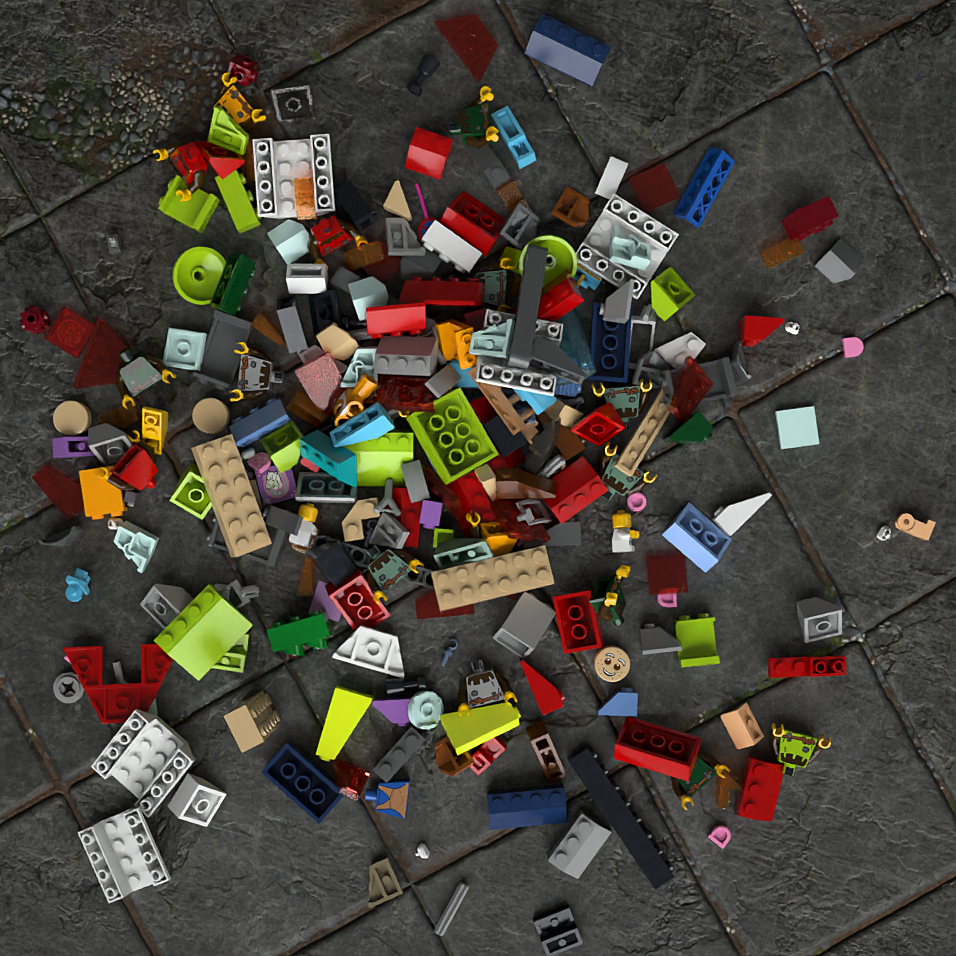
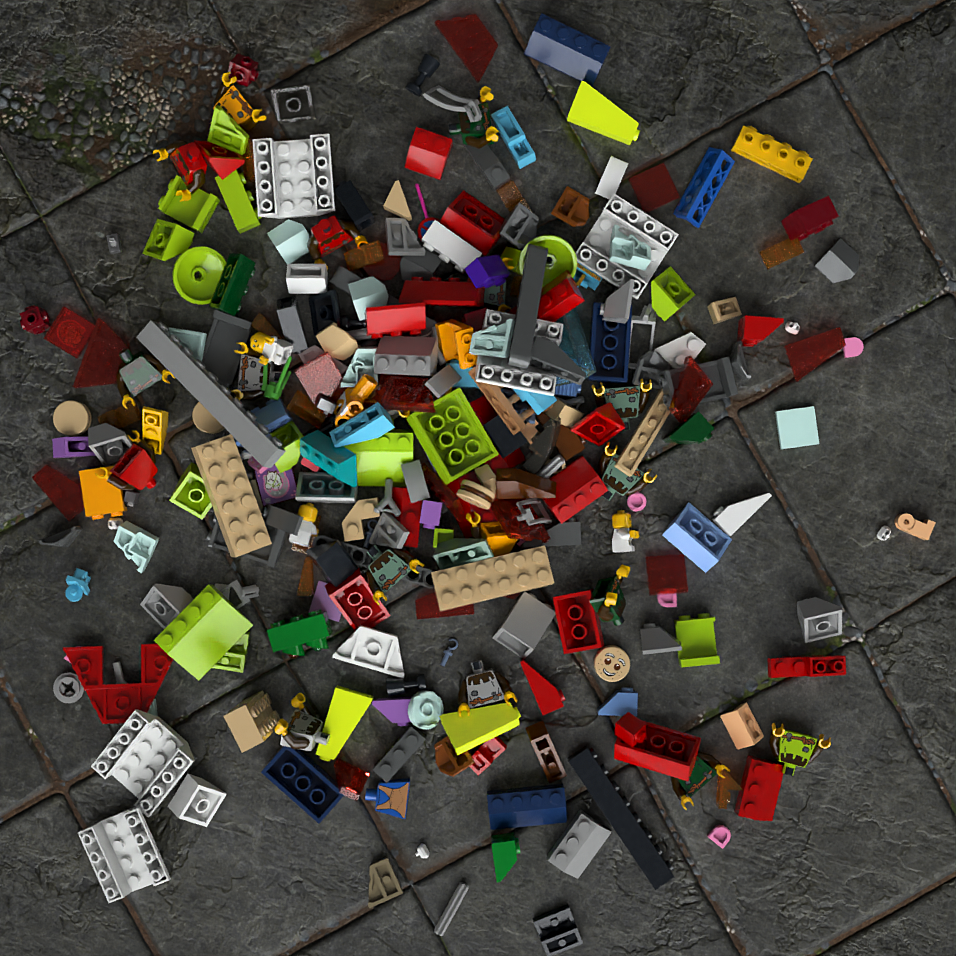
clear orange slope [294,177,317,220] -> none
none -> light grey brick [136,320,286,468]
none -> lime slope [142,219,195,261]
none -> piece [250,332,294,365]
none -> bright green plant [261,356,292,401]
none -> torso [274,693,330,751]
none -> flat silver piece [316,395,337,415]
none -> light grey sword [423,85,482,122]
none -> tan head [456,480,495,509]
none -> dark purple brick [465,255,510,288]
none -> green slope [491,832,520,883]
none -> neon yellow slope [567,81,640,145]
none -> red brick [615,712,646,748]
none -> tan slope [707,297,742,324]
none -> yellow brick [731,126,813,183]
none -> clear red wing [784,327,846,382]

